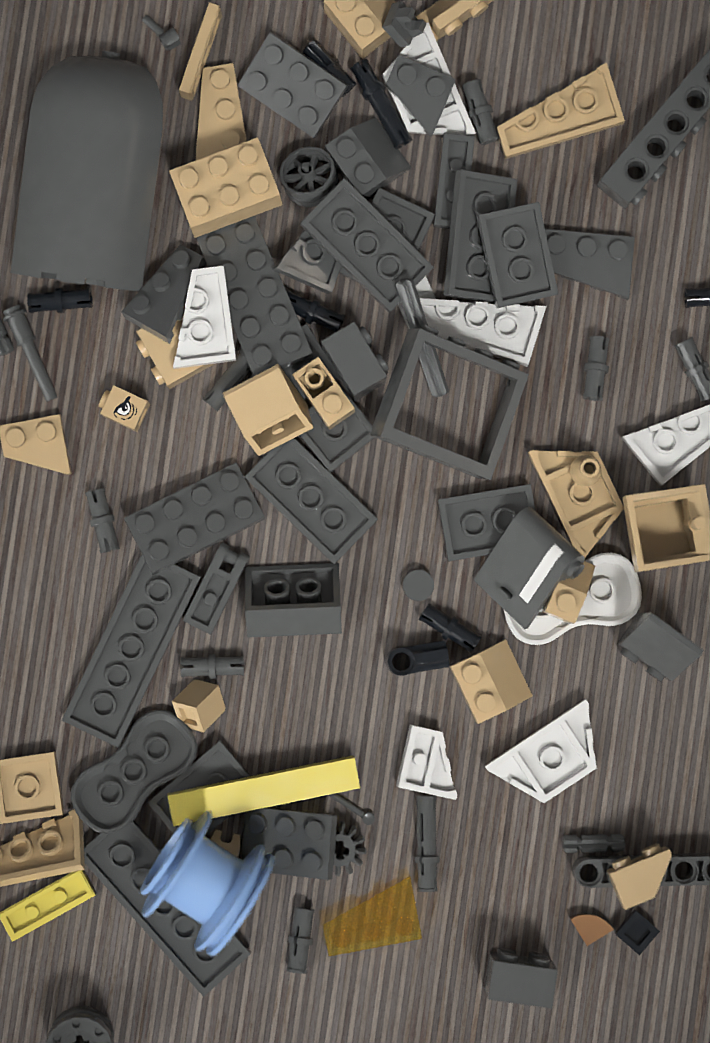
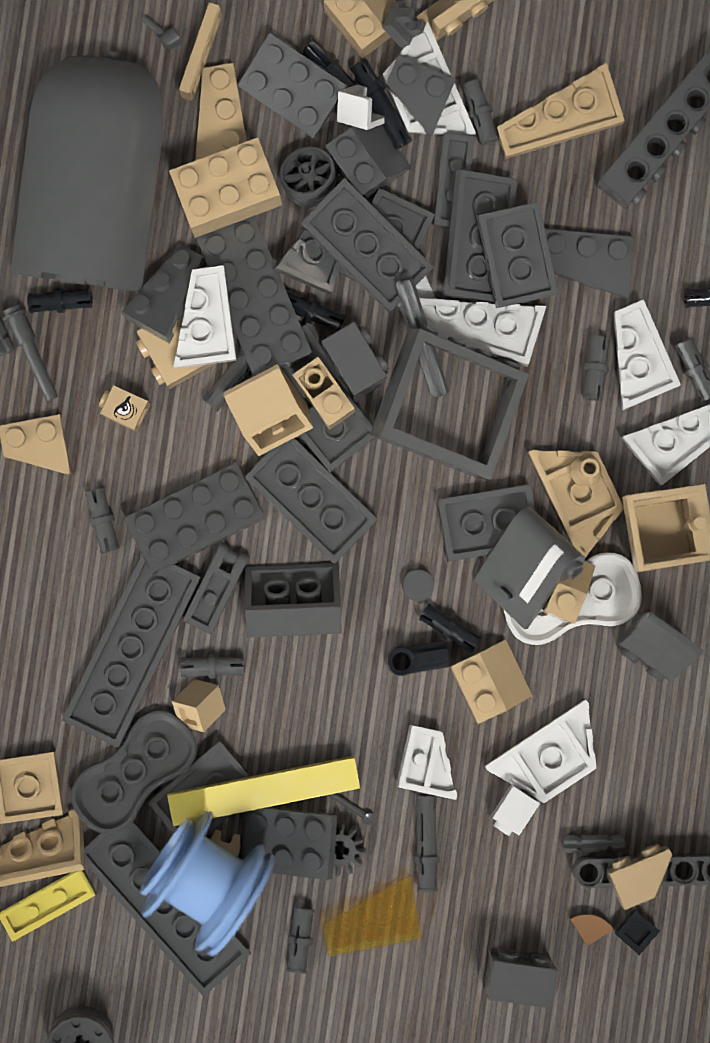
none -> white panel [337,85,385,130]
none -> white brick [491,784,540,836]
none -> white wing [613,299,681,411]

